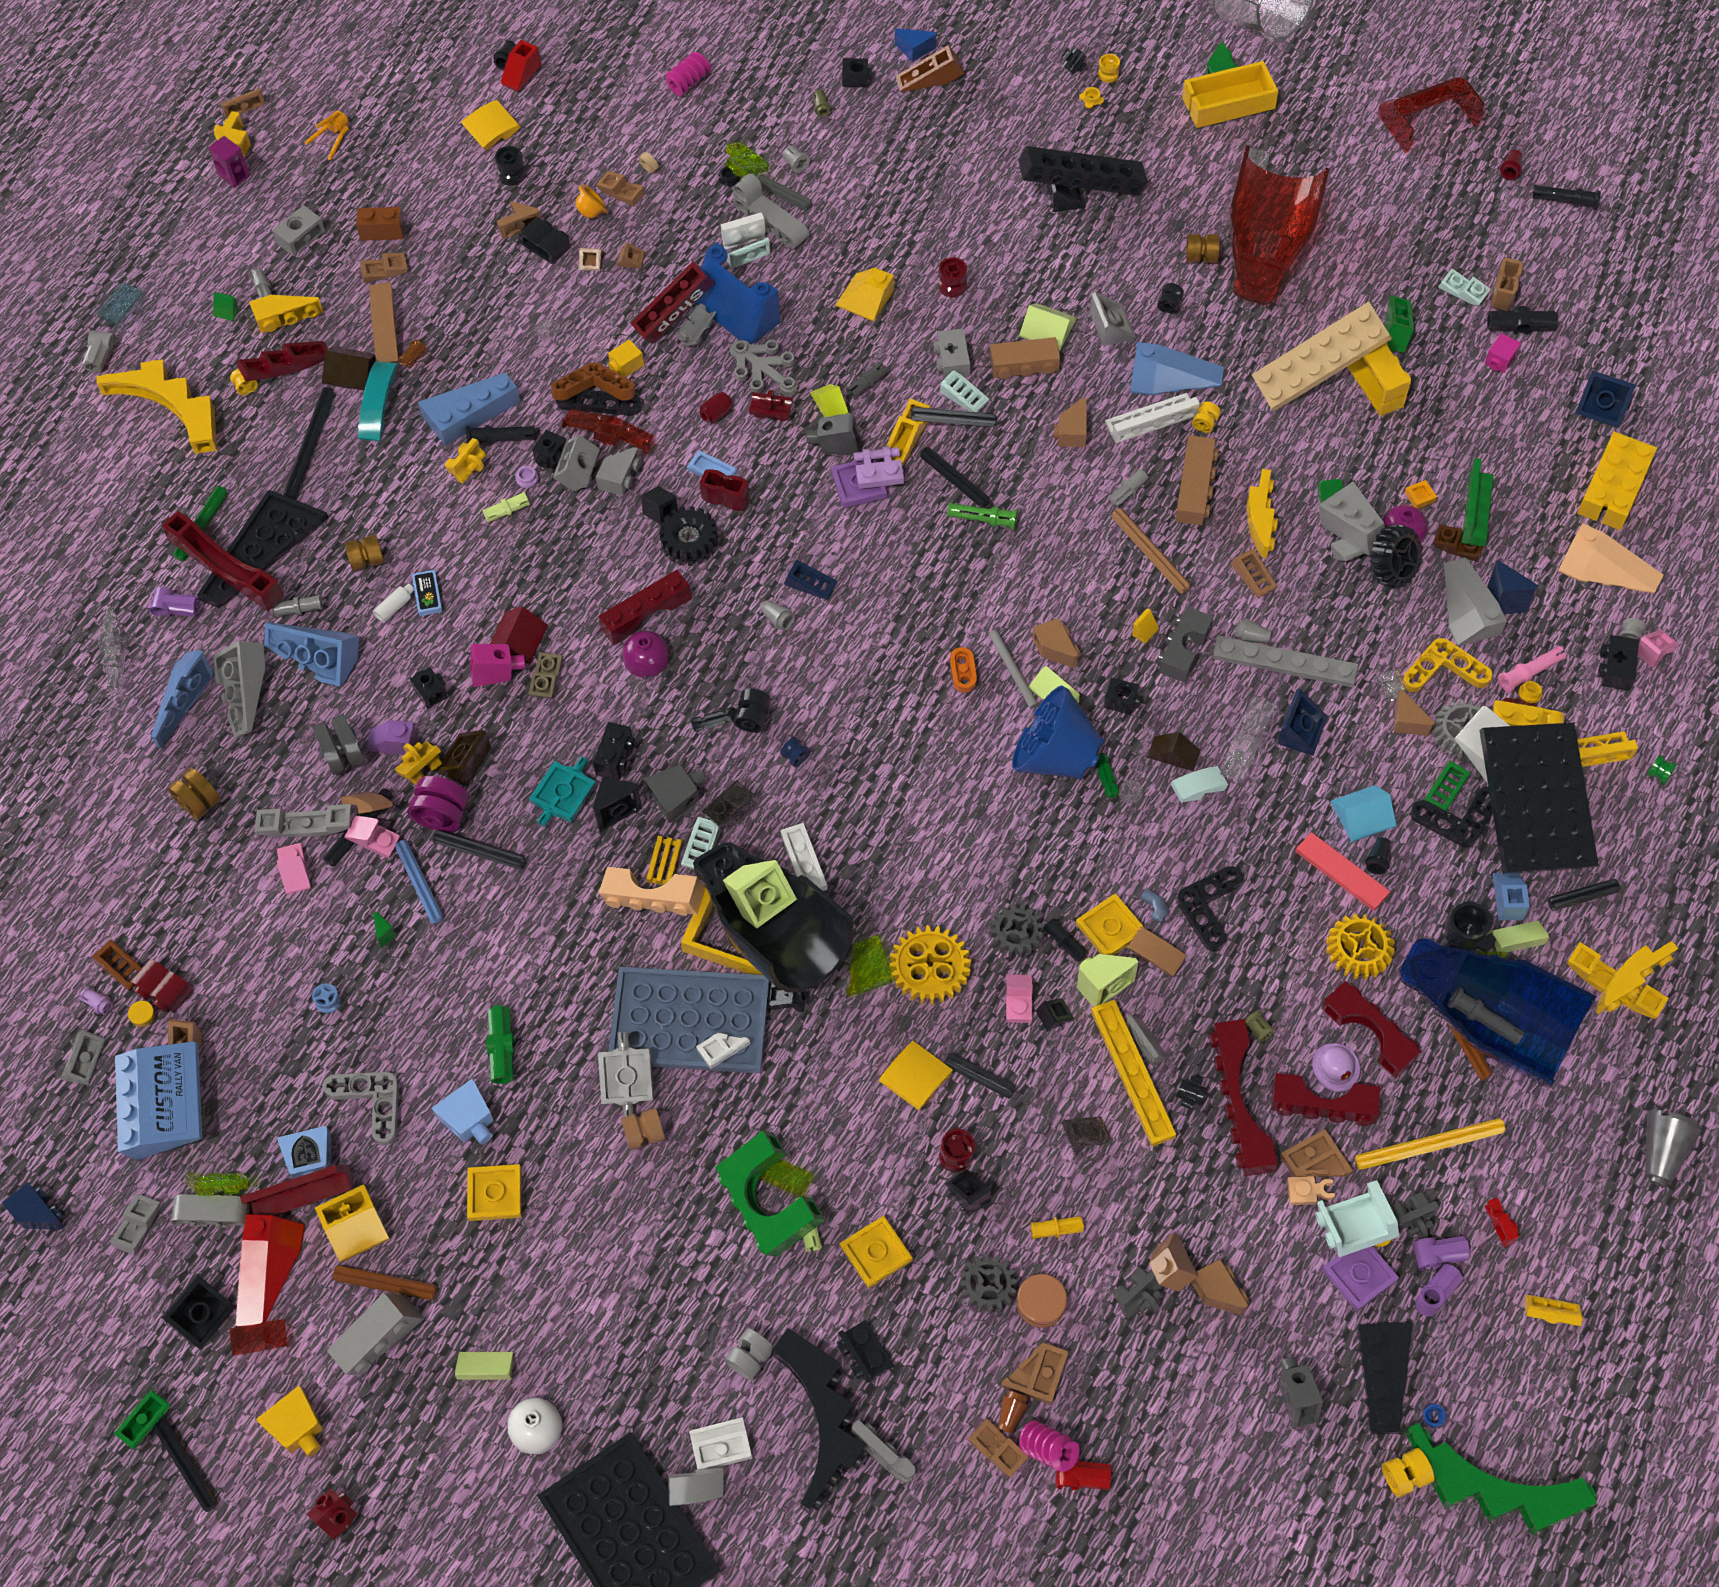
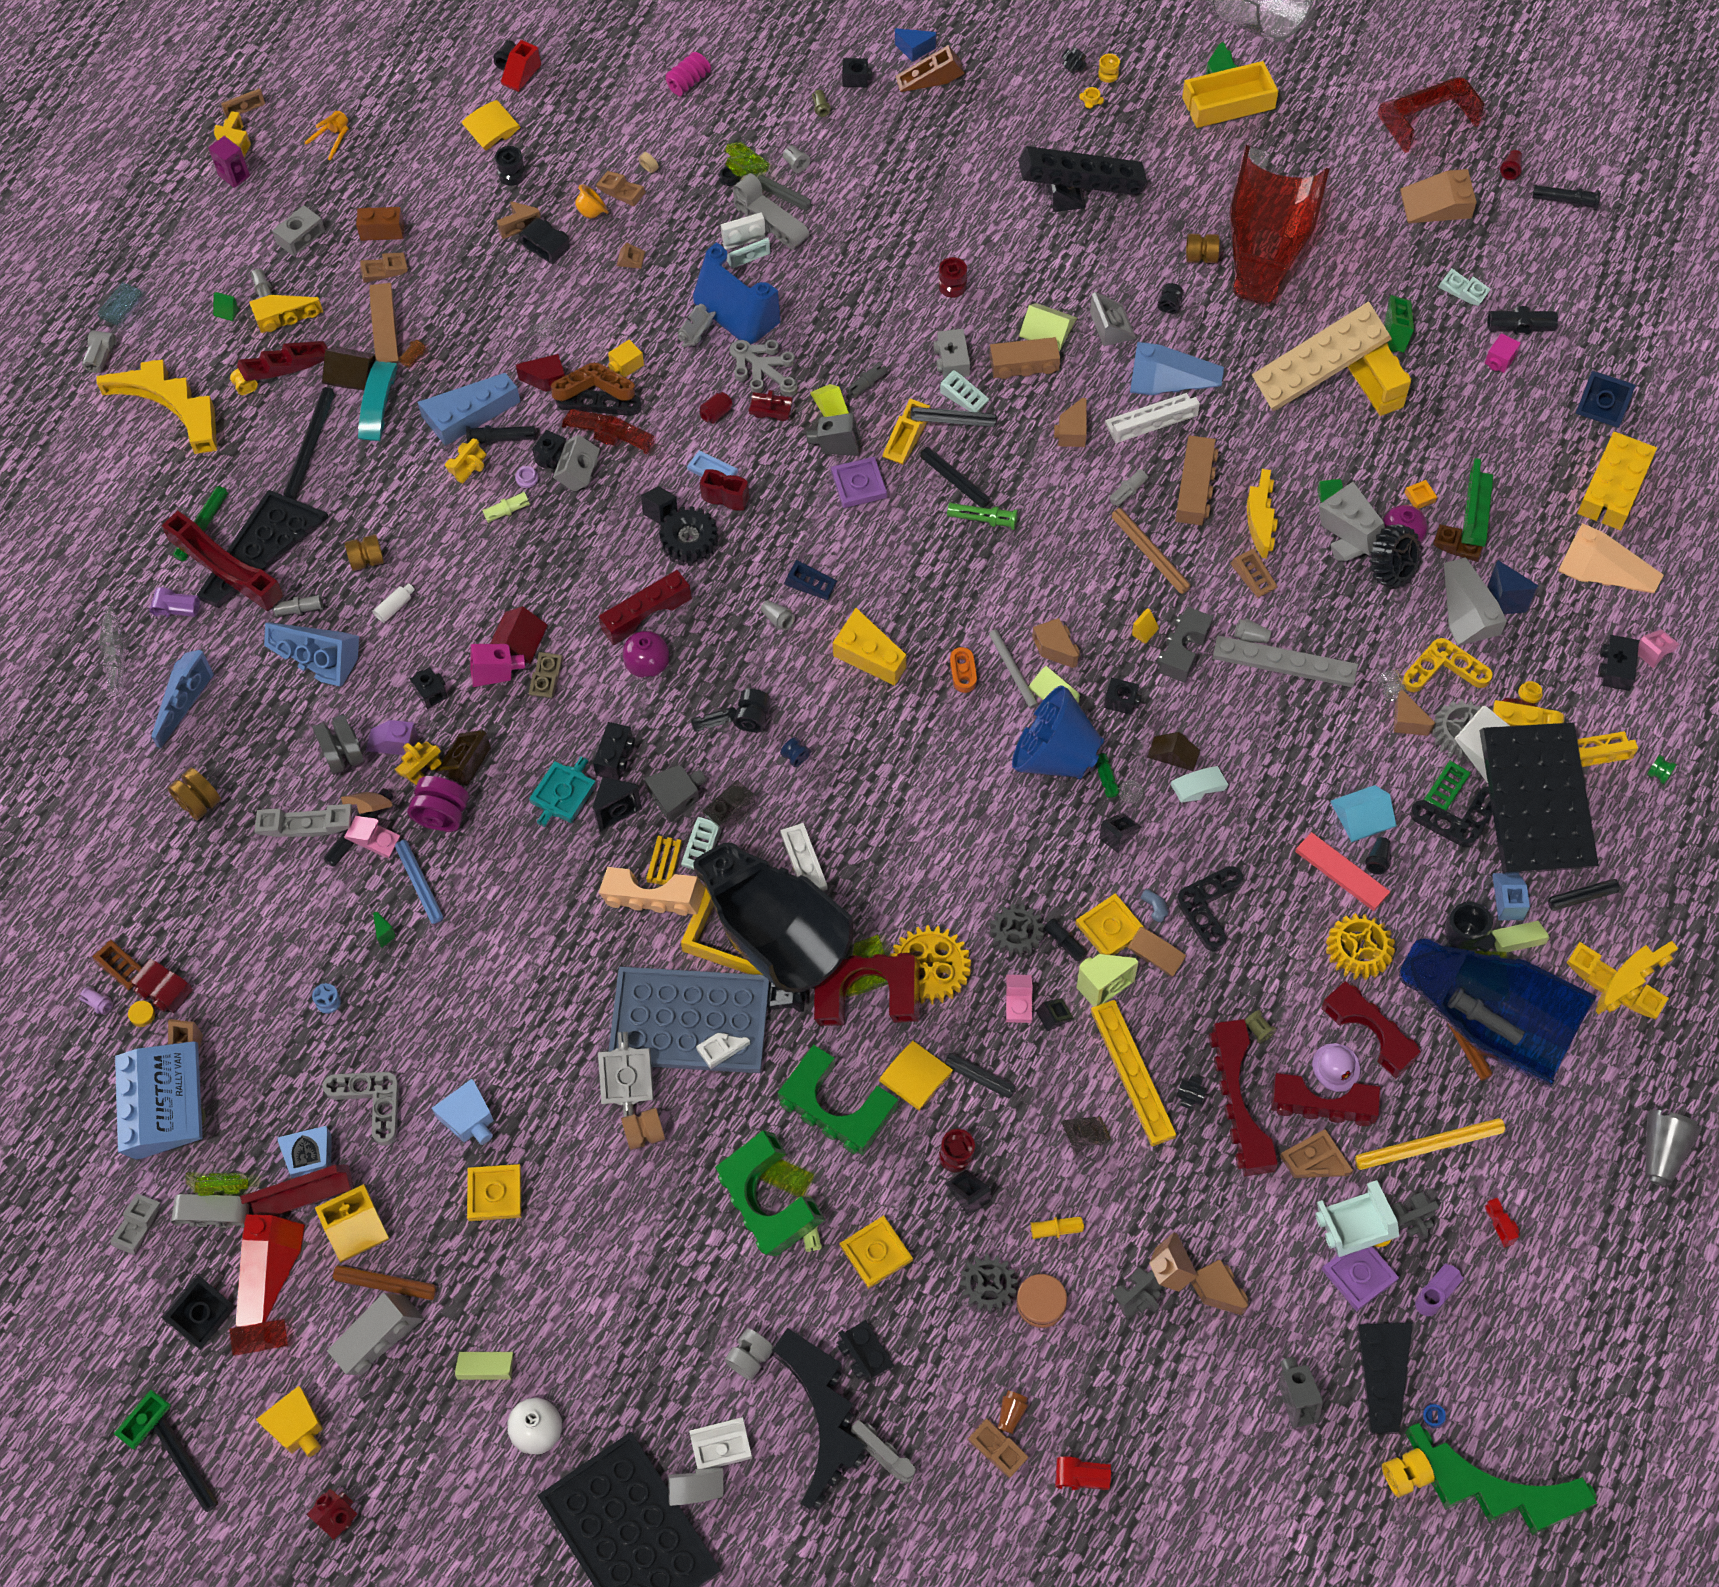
dark blue slope [2,1182,65,1230] -> none
light grey slope [60,1030,106,1085] -> none
light grey wedge [213,641,266,738] -> none
bright pink slope [277,843,311,894] -> none
tile [412,570,443,616] -> none
black axle [433,829,526,870] -> none
green piece [486,1005,515,1085] -> none
medium nougat slope [579,248,603,271] -> none
light grey slope [596,447,641,496] -> none
dark red brick [630,261,715,344] -> none
yellowish green slope [723,860,797,928] -> none
yellow slope [836,268,894,321] -> none
lavender plate [853,446,904,489] -> none
medium nougat wing [1001,1343,1069,1405] -> none
dark pink piece [1019,1420,1079,1472] -> none
light grey slope [1126,1015,1168,1066] -> none
yellow wheel [1192,401,1221,433] -> none
clear slope [1220,696,1276,783] -> none
dark blue slope [1278,689,1328,756] -> none
light nougat plate [1287,1176,1335,1205] -> none
medium lavender piece [1412,1236,1470,1271] -> none
medium nougat brick [1491,258,1523,311] -> none
bright pink pin [1498,646,1566,693] -> none
yellow plate [1524,1295,1583,1326] -> none
light grey wheel [1619,618,1647,642] -> none
none -> dark red slope [515,354,565,392]
none -> green arch [778,1044,899,1156]
none -> dark red arch [814,953,920,1026]
none -> yellow wedge [833,608,906,686]
none -> black slope [1099,813,1142,853]
none -> medium nougat slope [1400,169,1476,223]

